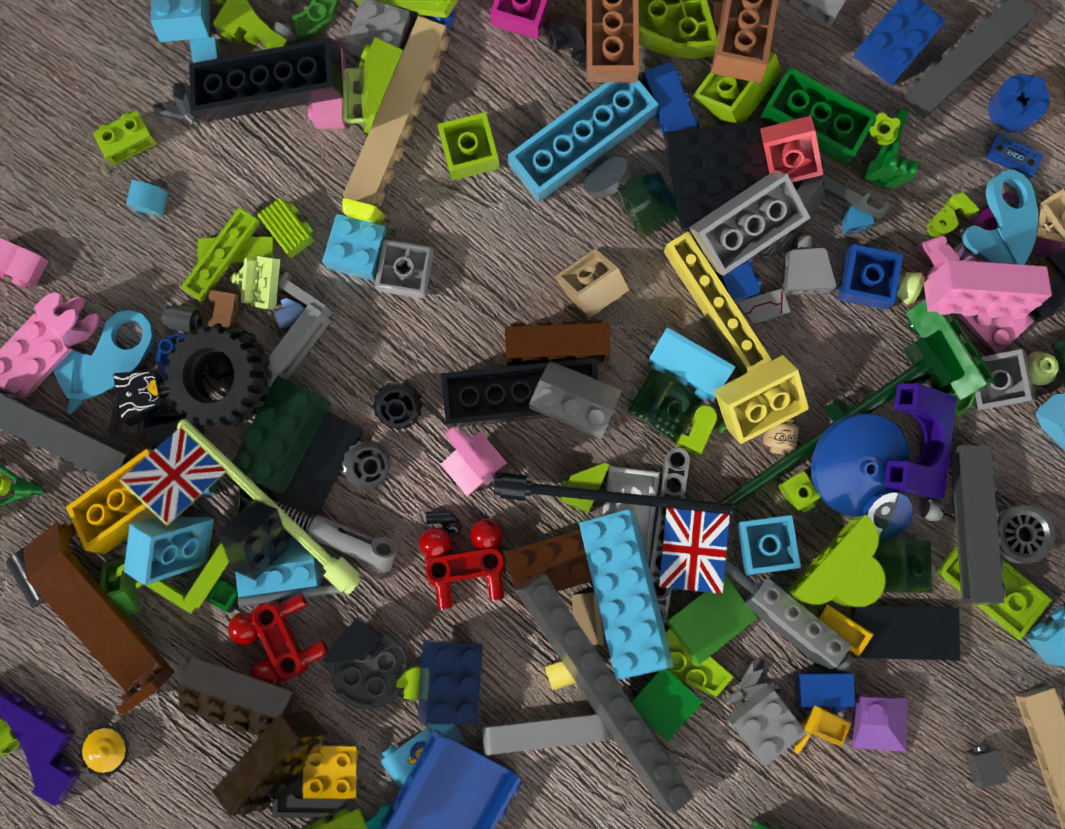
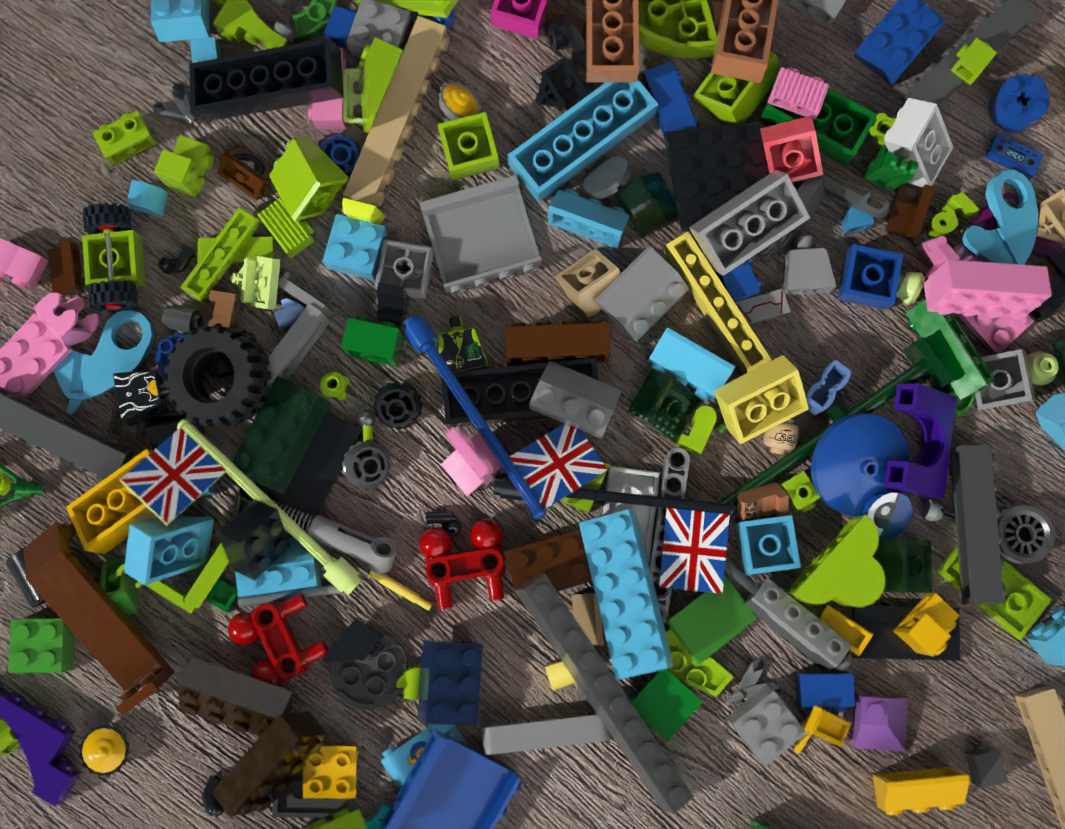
none -> bright green brick [8,618,74,673]
none -> reddish brown panel [48,239,85,297]
none -> brick [82,203,146,312]
none -> lime brick [153,135,214,198]
none -> black arm [158,246,196,275]
none -> black arm [201,775,224,816]
none -> reddish brown panel [217,145,274,201]
none -> lime slope [269,136,349,221]
none -> blue piece [318,132,361,178]
none -> lime brick [320,372,350,401]
none -> blue brick [324,6,356,49]
none -> green brick [341,316,405,367]
none -> piece [358,409,376,442]
none -> light yellow piece [367,570,433,611]
none -> black arch [376,282,409,328]
none -> flag [402,314,608,519]
none -> light grey panel [419,175,542,295]
none -> yellow piece [439,80,482,120]
none -> black torso [439,316,489,376]
none -> black slope [535,56,589,111]
none -> medium azure slope [548,189,630,249]
none -> light grey slope [595,246,689,342]
none -> nougat leg [737,482,789,521]
none -> bright pink brick [767,67,829,120]
none -> medium blue brick [805,360,851,416]
none -> yellow slope [873,767,970,815]
none -> white brick [884,98,953,187]
none -> reddish brown panel [885,184,935,241]
none -> yellow brick [893,593,960,656]
none -> lime brick [950,37,997,85]

